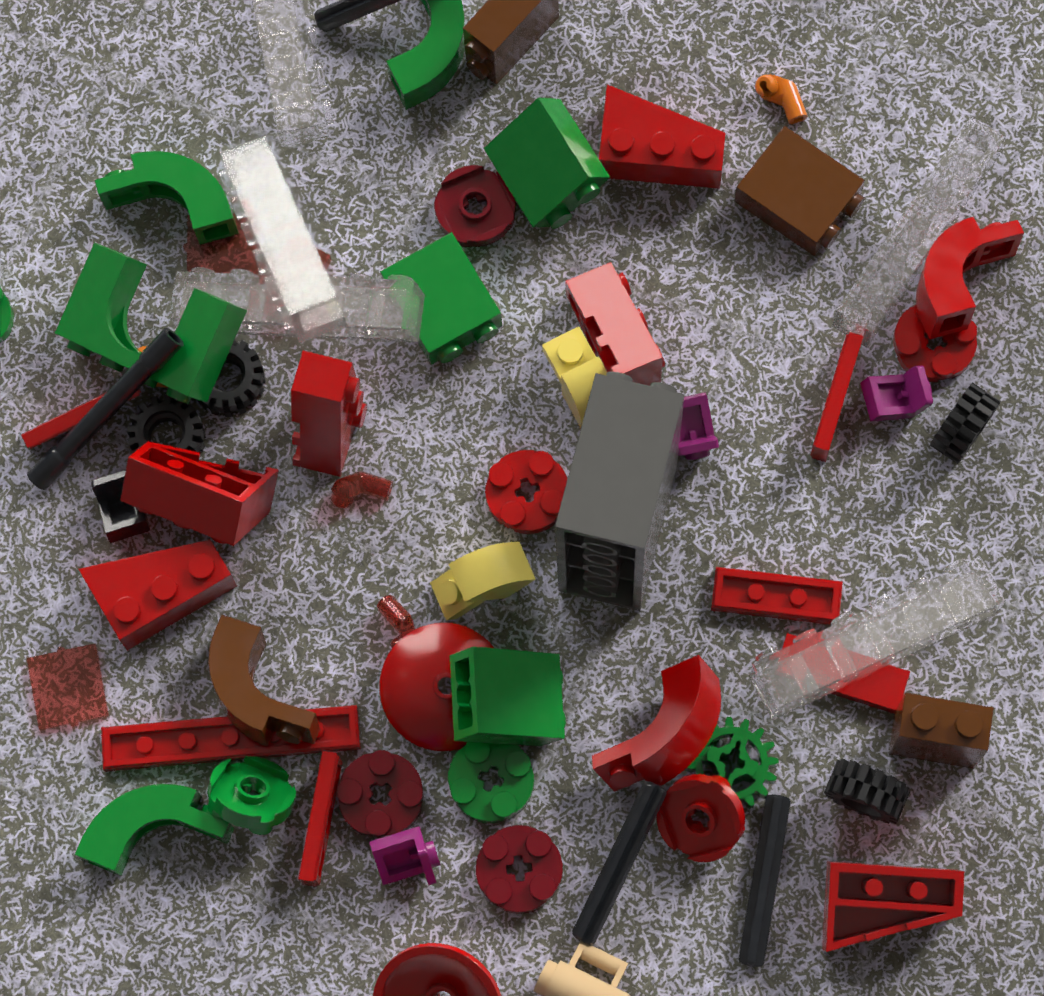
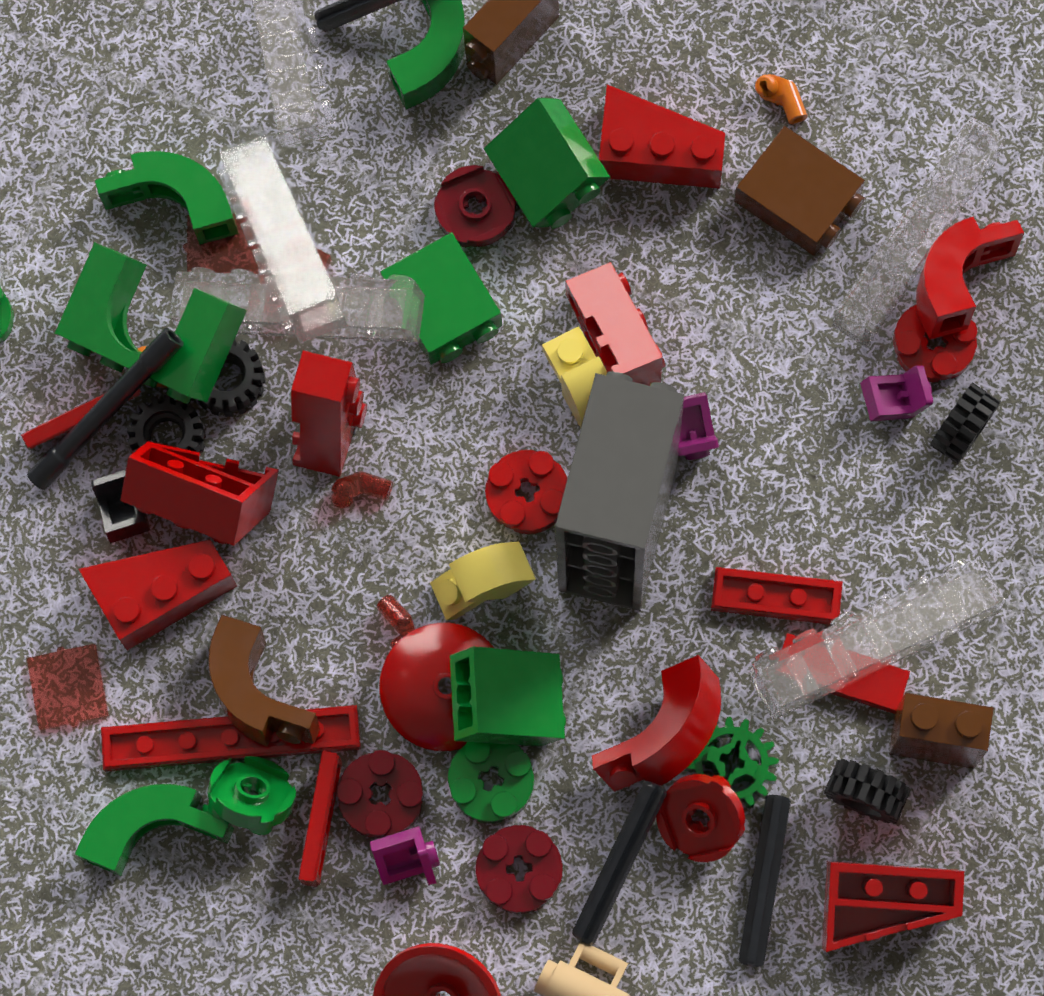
red tile [810,332,863,462] -> none

